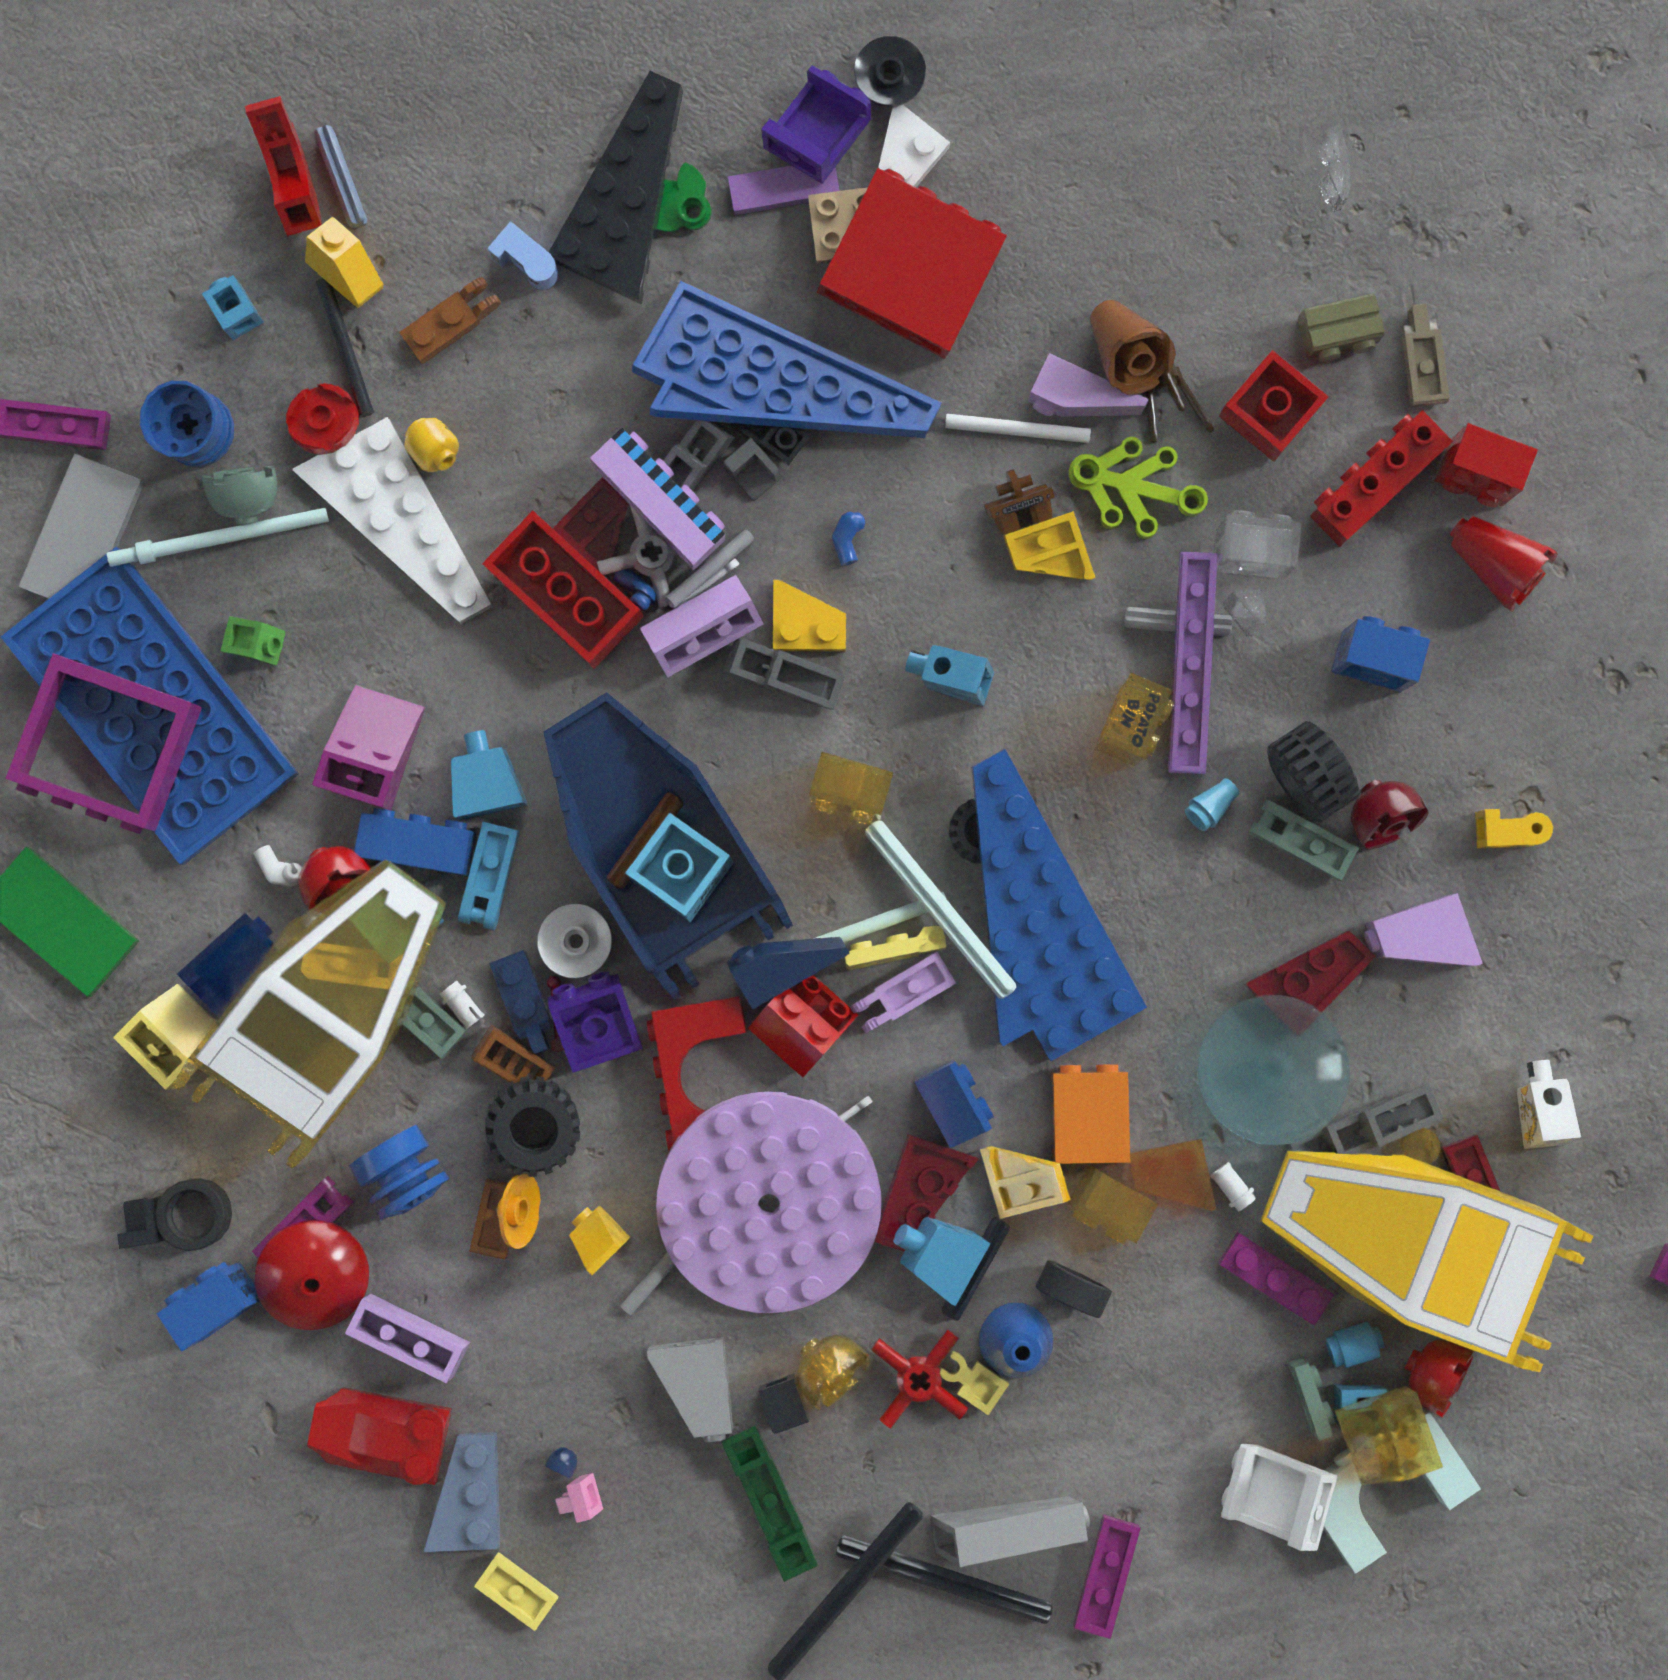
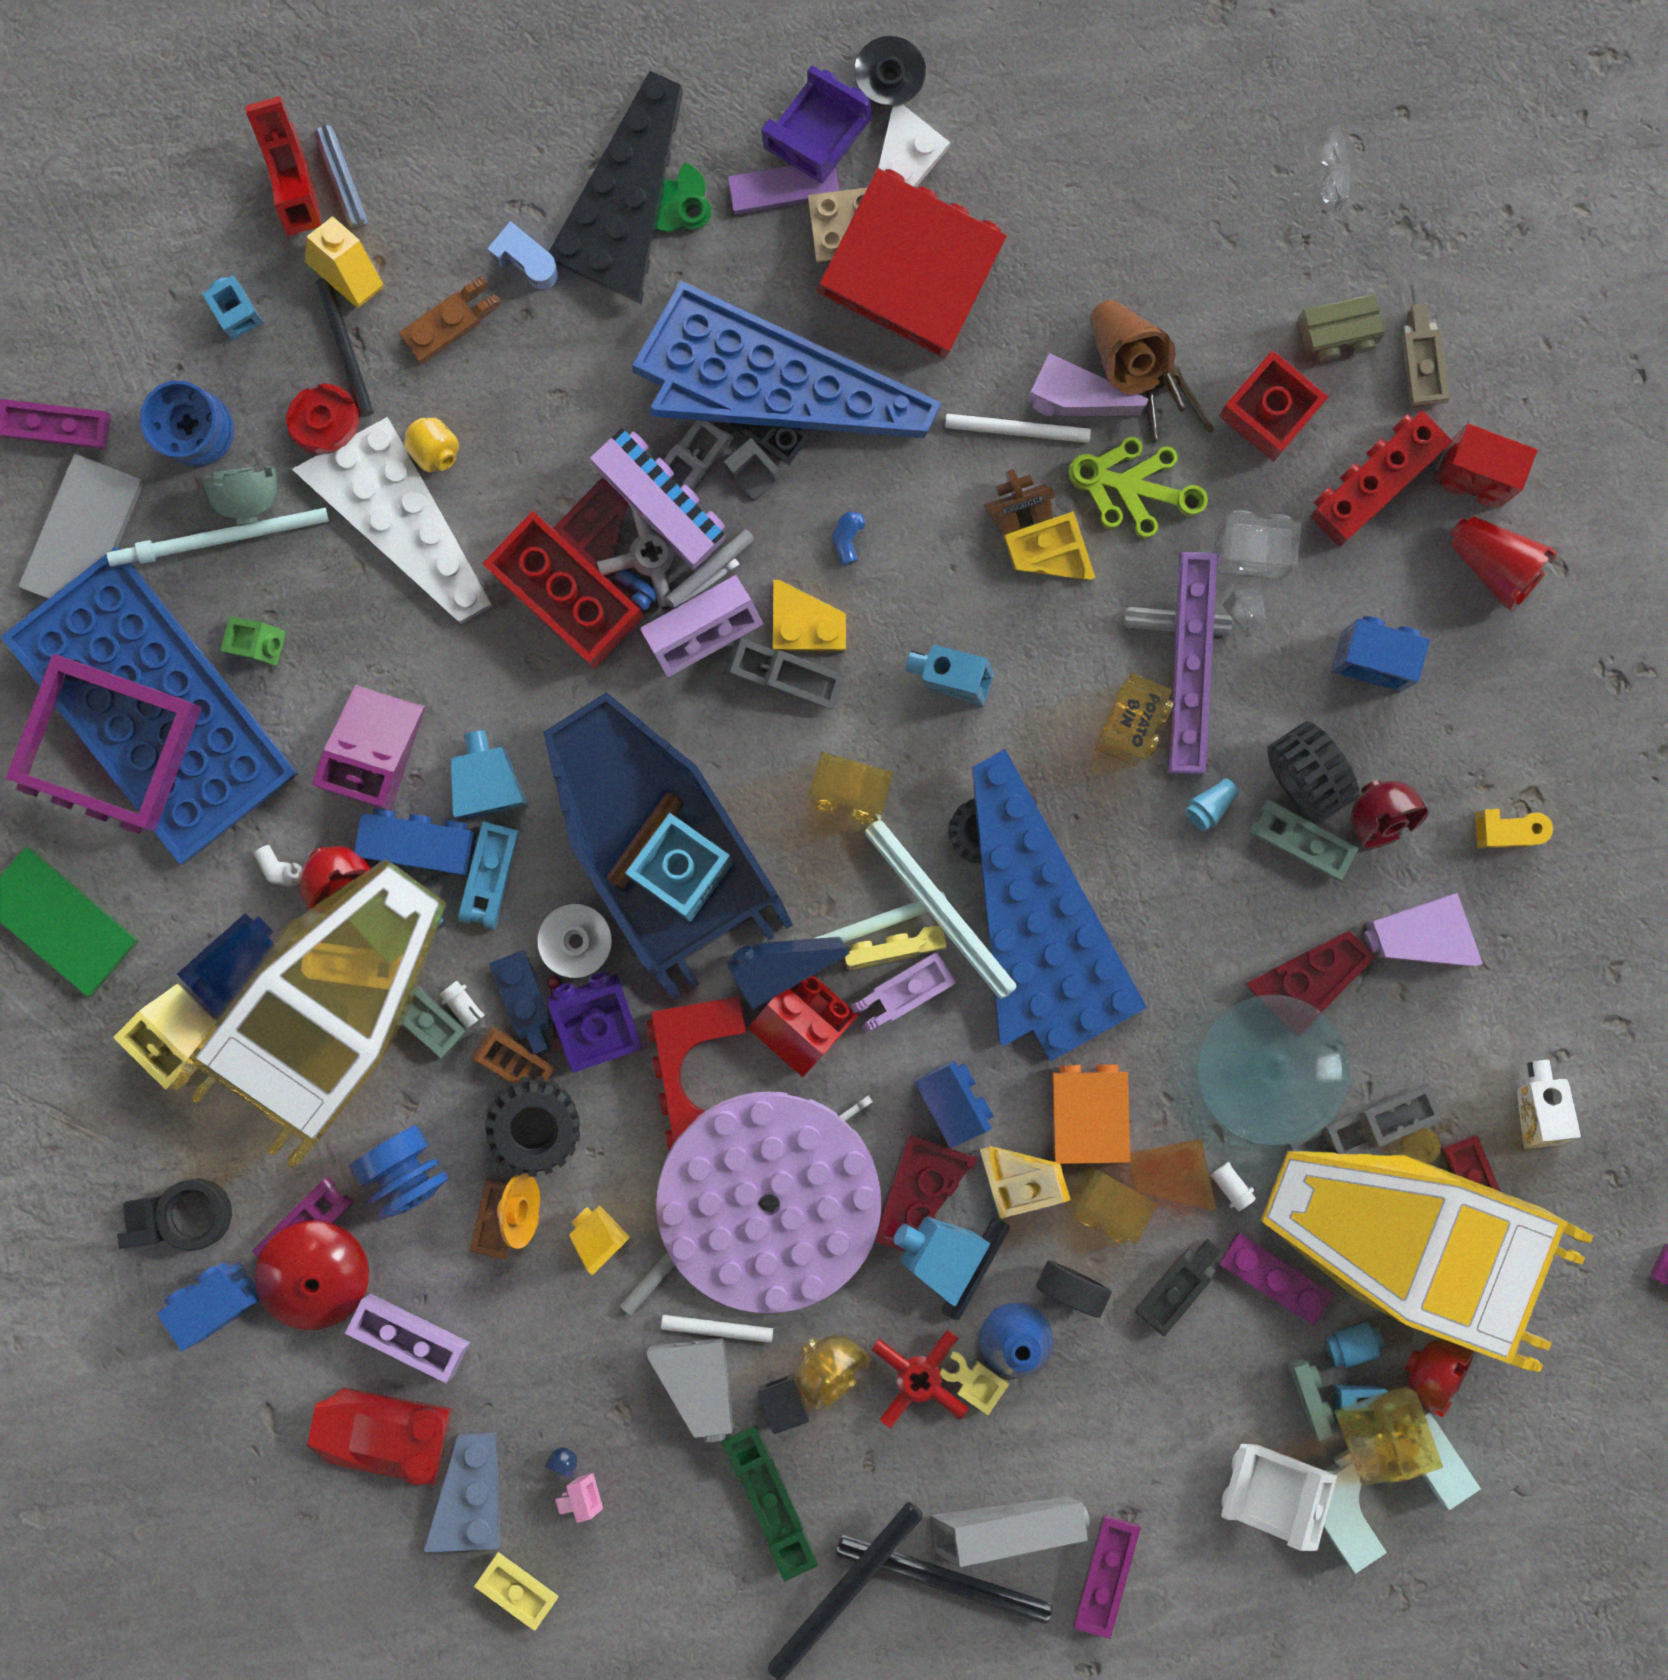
none -> white bar [661,1315,774,1343]
none -> pearl dark grey hinge [1134,1239,1221,1337]

